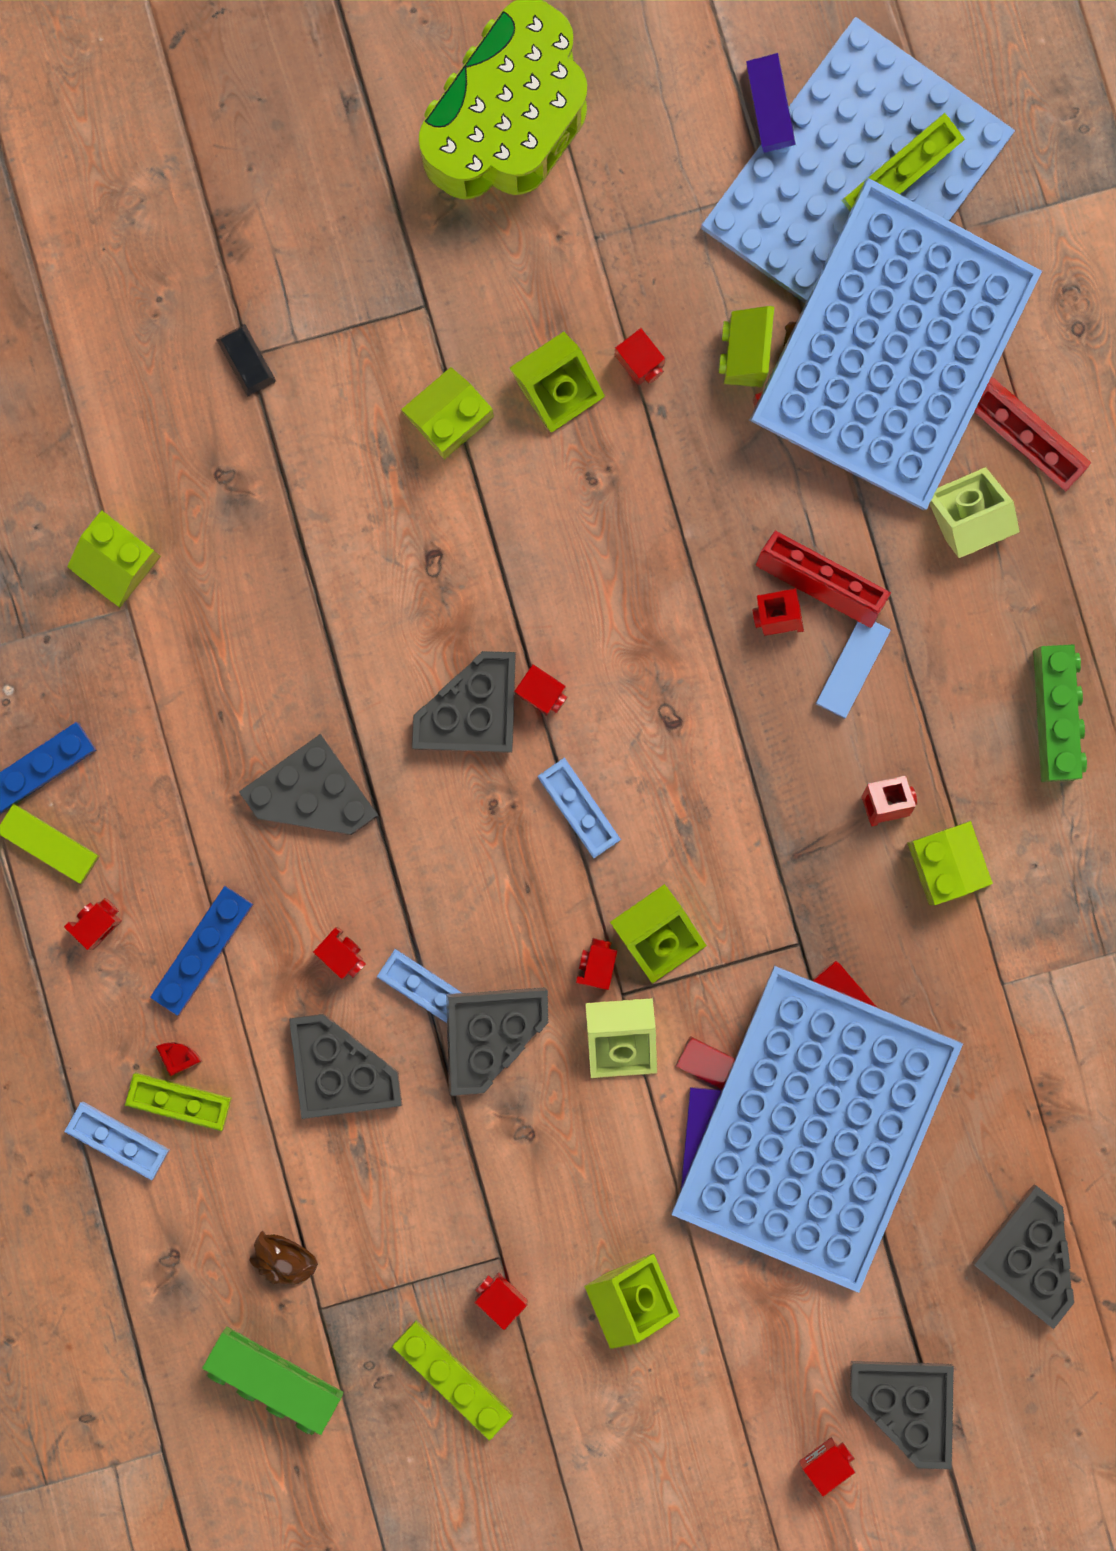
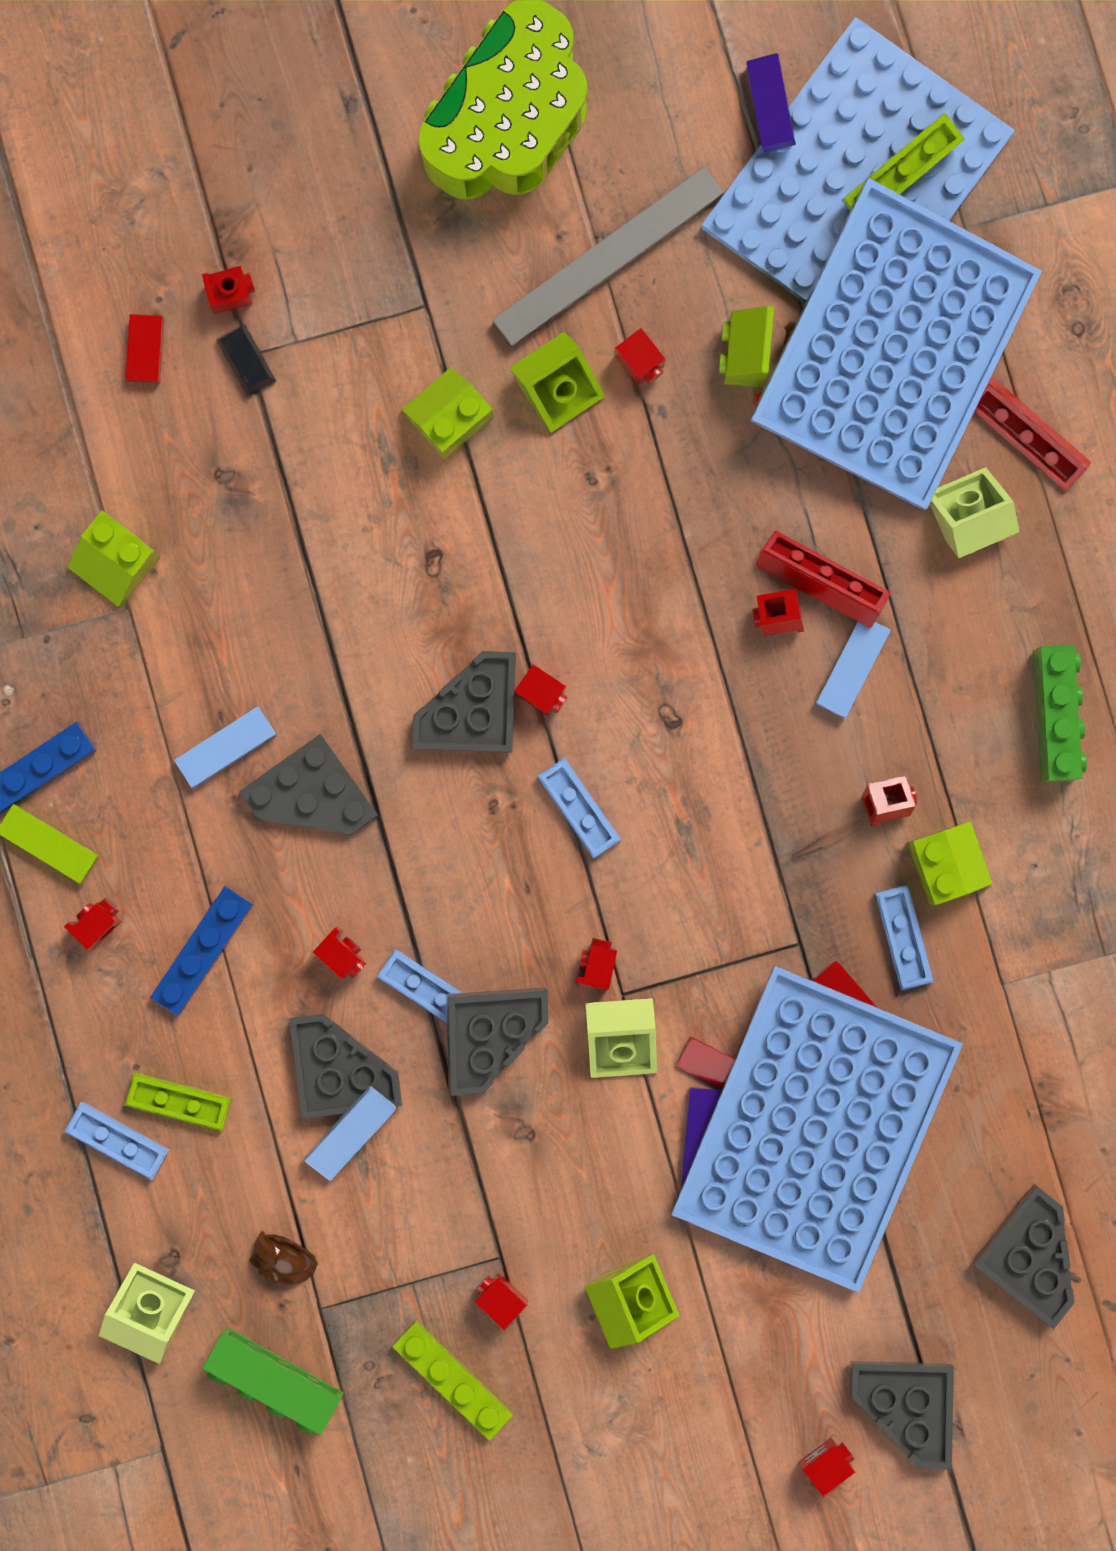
red tile [156,1042,202,1076] -> none
lime slope [610,884,707,984] -> none
none -> yellowish green slope [99,1263,195,1364]
none -> red tile [125,314,164,383]
none -> light blue tile [174,706,277,789]
none -> red brick [201,266,255,314]
none -> light blue tile [304,1086,396,1181]
none -> light grey tile [492,167,724,348]
none -> light blue tile [874,885,934,990]

